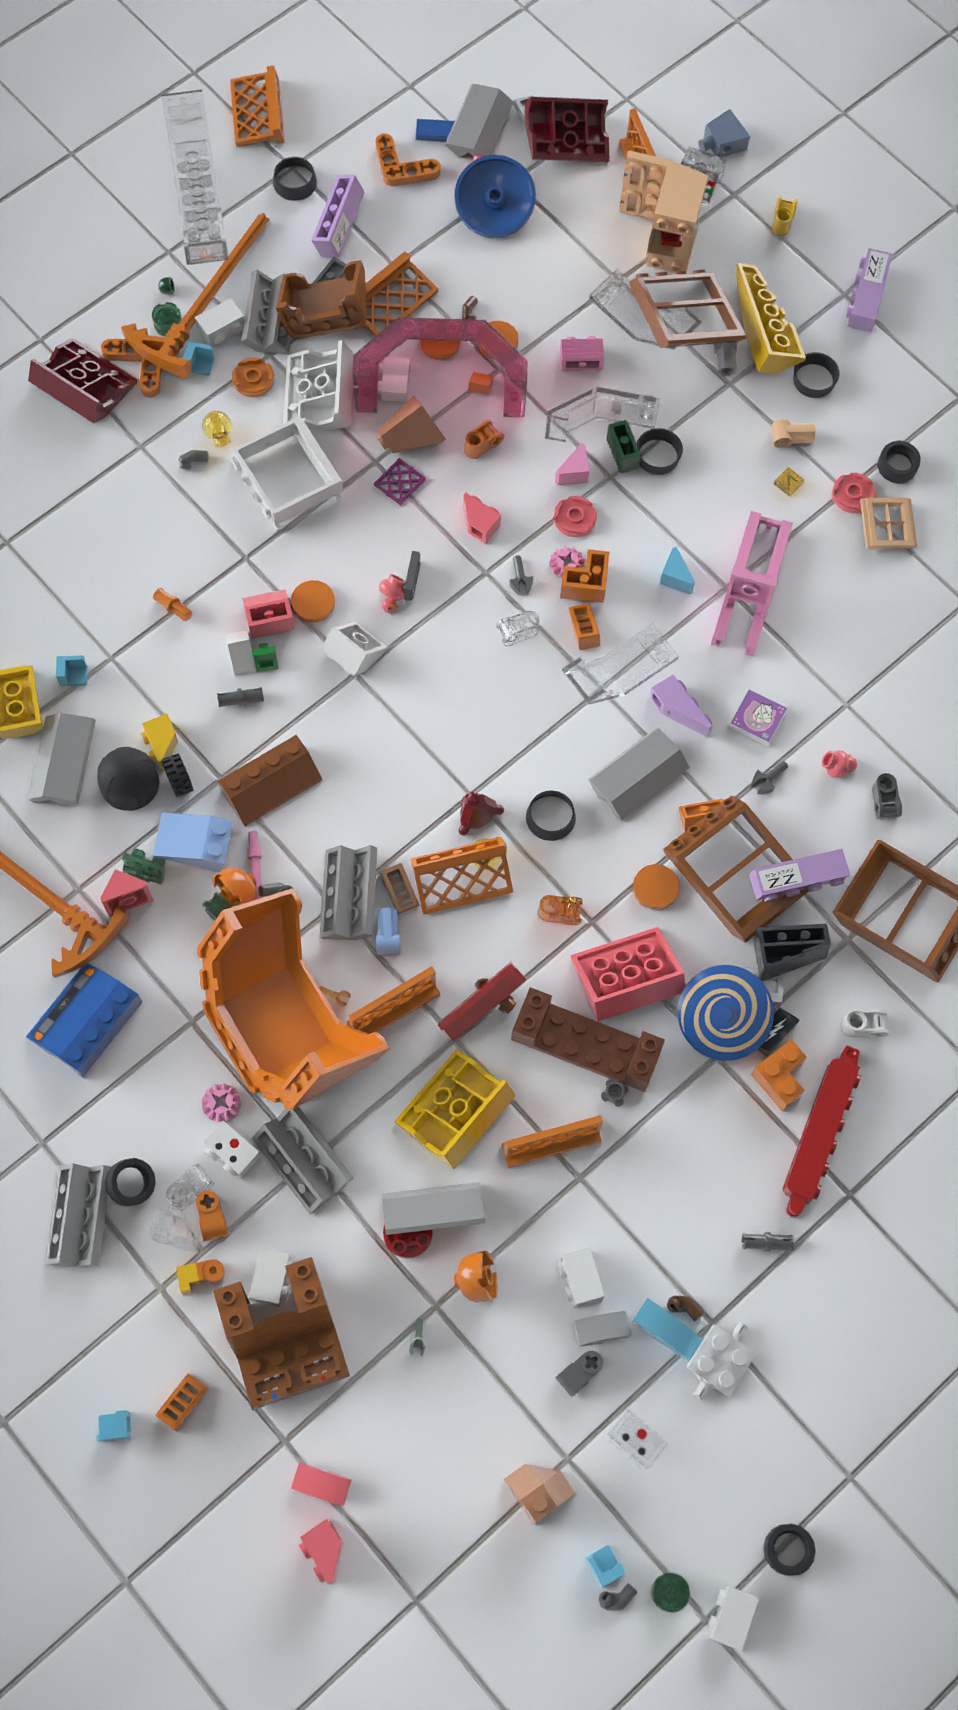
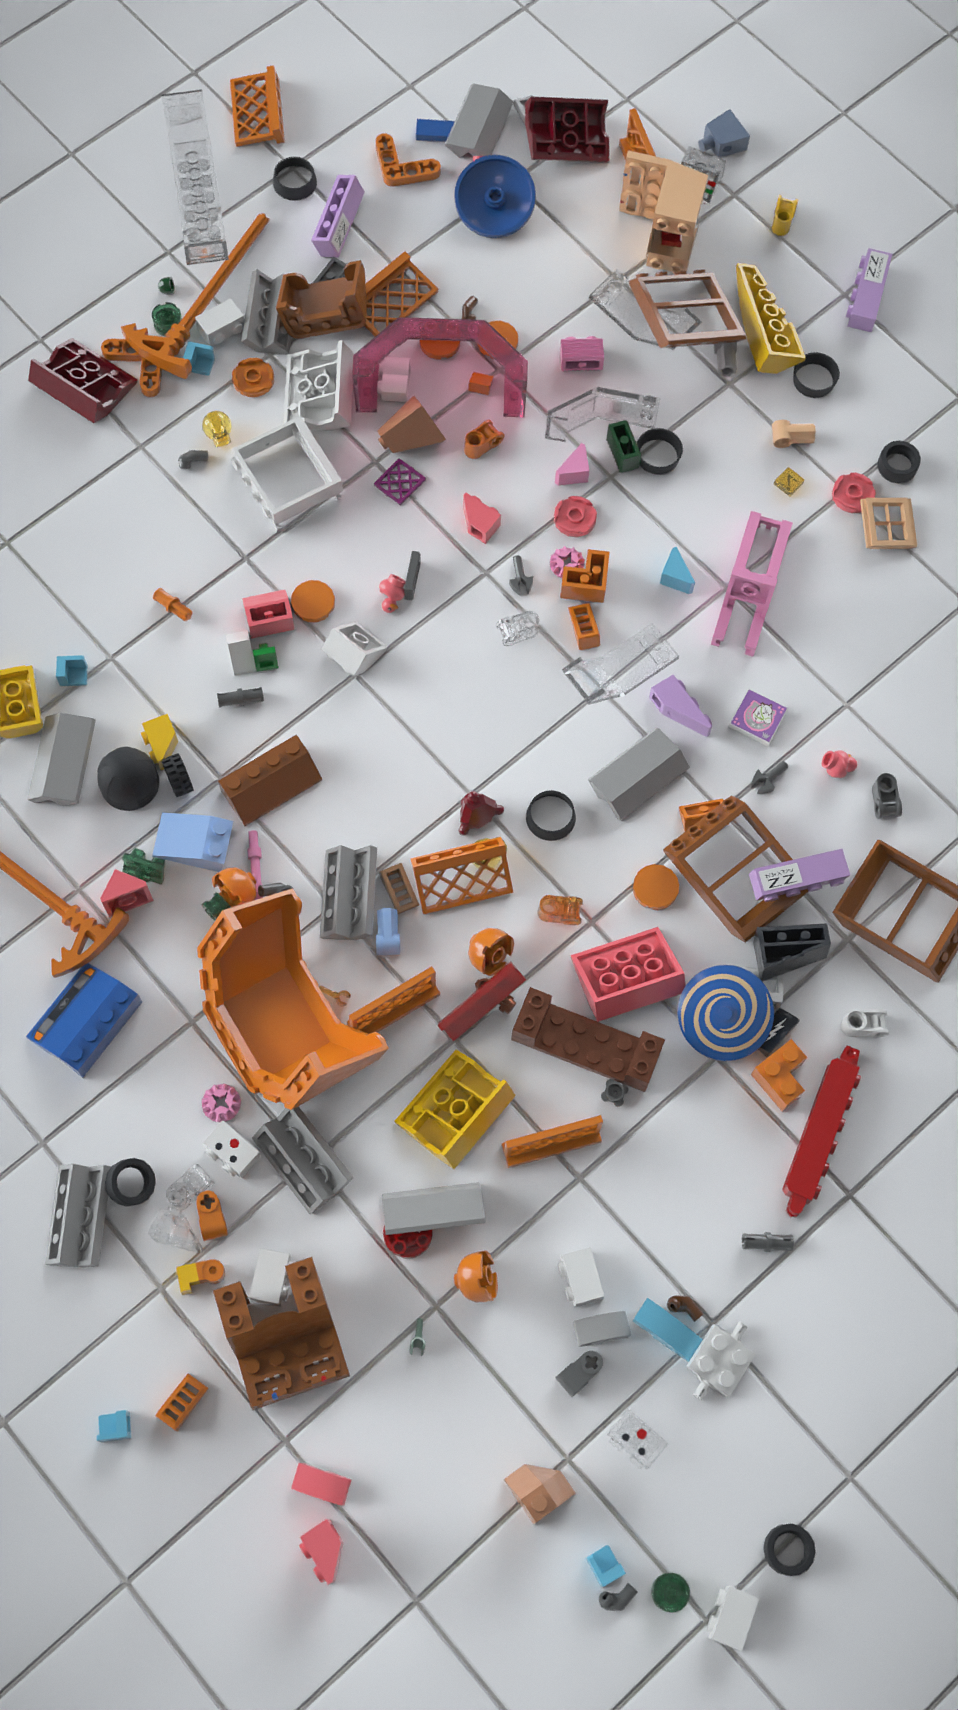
none -> orange cylinder [468,928,514,976]

